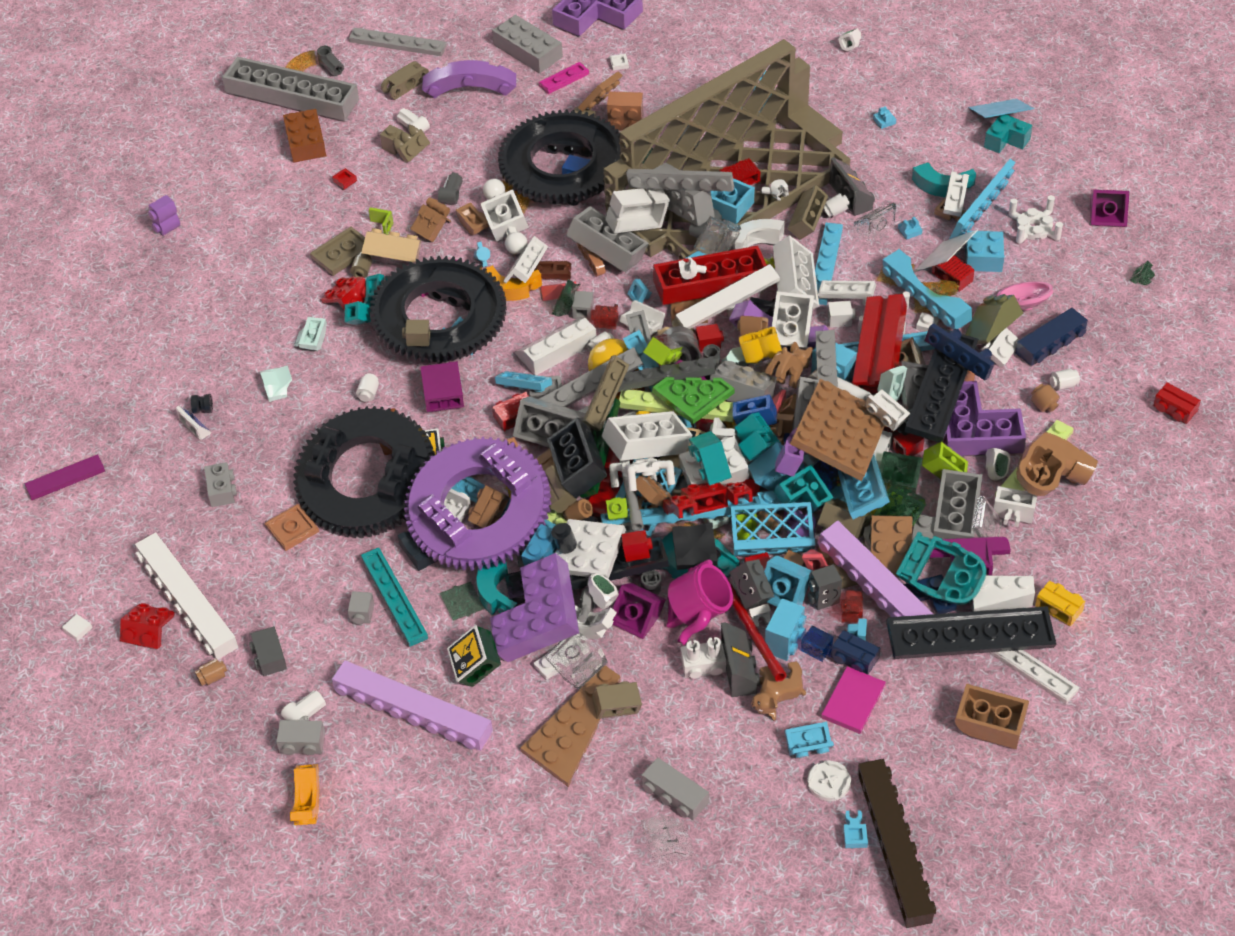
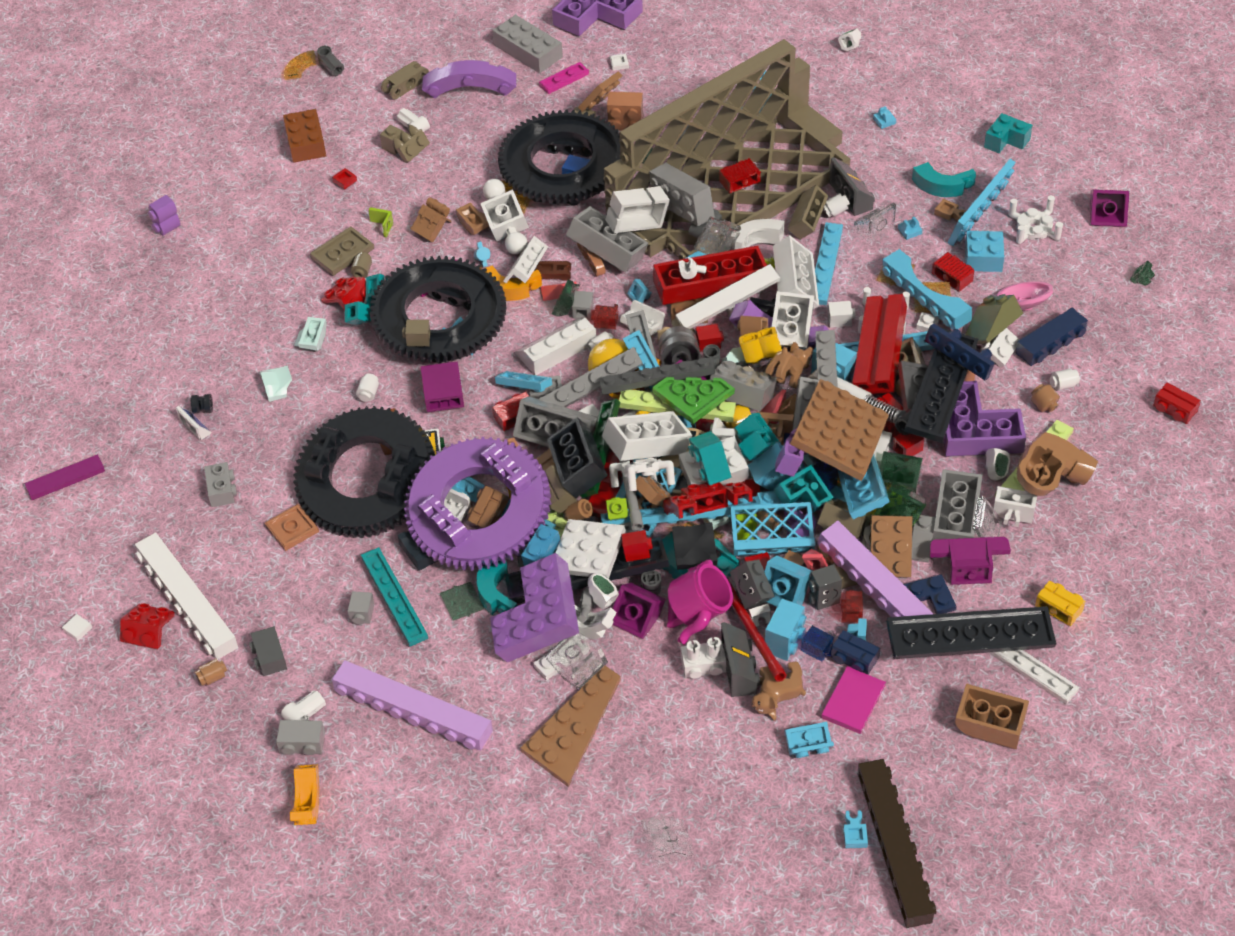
light grey brick [222,56,359,121] -> none
light grey plate [349,28,447,57] -> none
tan slope [362,228,421,262] -> none
dark grey piece [438,172,463,205] -> none
piece [447,625,501,687] -> none
black brick [551,523,577,554] -> none
dark tan tile [582,355,629,431] -> none
dark tan brick [592,681,642,719] -> none
light grey plate [626,169,734,192] -> none
light grey brick [641,757,709,820] -> none
lime brick [643,334,683,365] -> none
medium azure brick [711,179,755,224] -> none
blue brick [733,394,777,425] -> none
white piece [762,179,789,200] -> none
white tile [807,760,851,801] -> none
white tile [818,280,876,299] -> none
white bracket [865,389,910,431] -> none
light aqua slope [877,366,907,401] -> none
teal slope [896,532,986,605] -> none
white piece [913,229,978,272] -> none
lime brick [922,442,968,479] -> none
clear yellow tile [930,280,959,296] -> none
white plate [943,171,969,217] -> none
medium azure piece [969,99,1035,118] -> none
white wedge [970,576,1035,612] -> none

